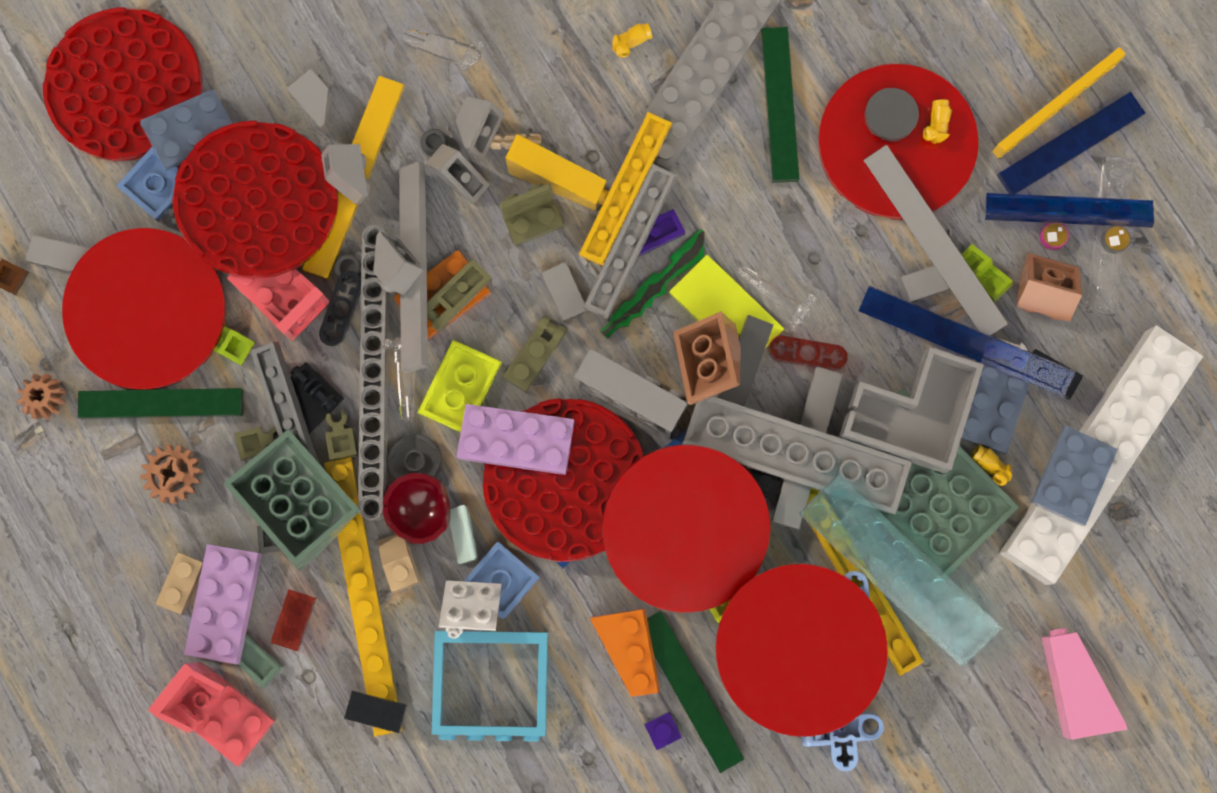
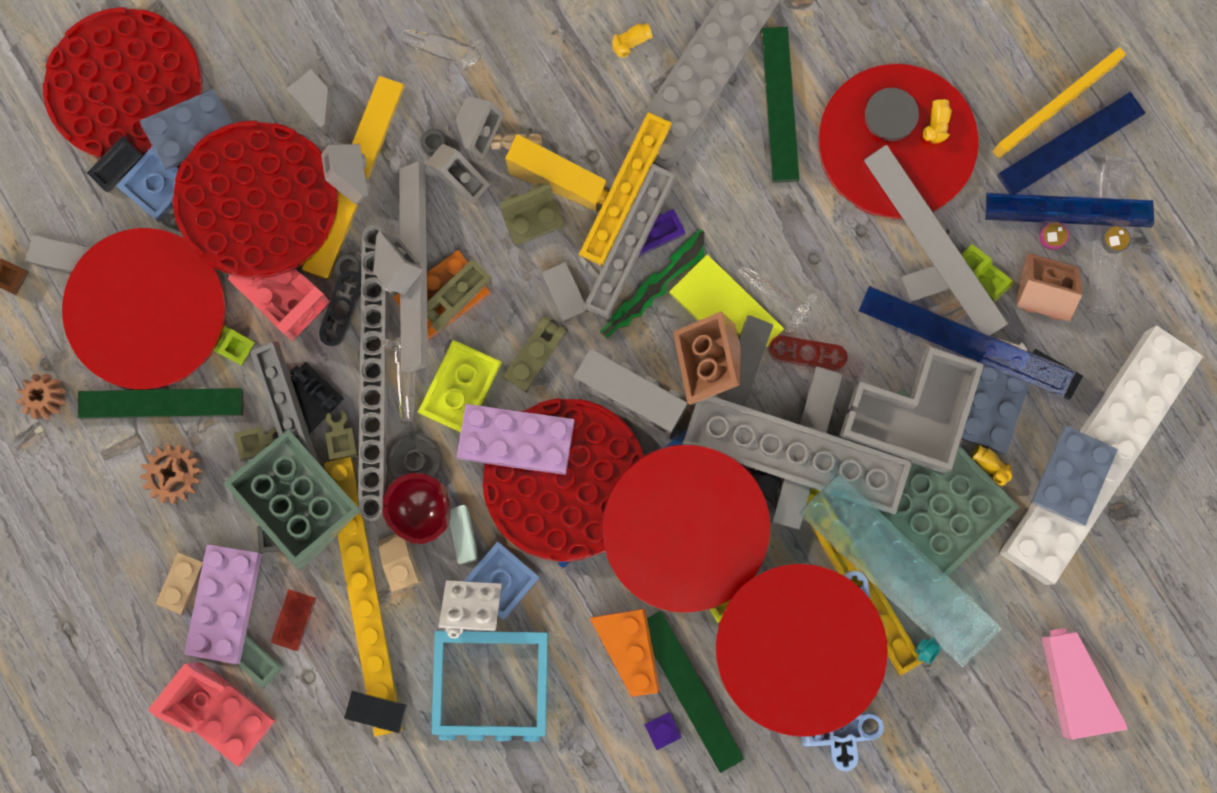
none -> black tile [87,136,145,192]
none -> teal plate [916,638,941,665]

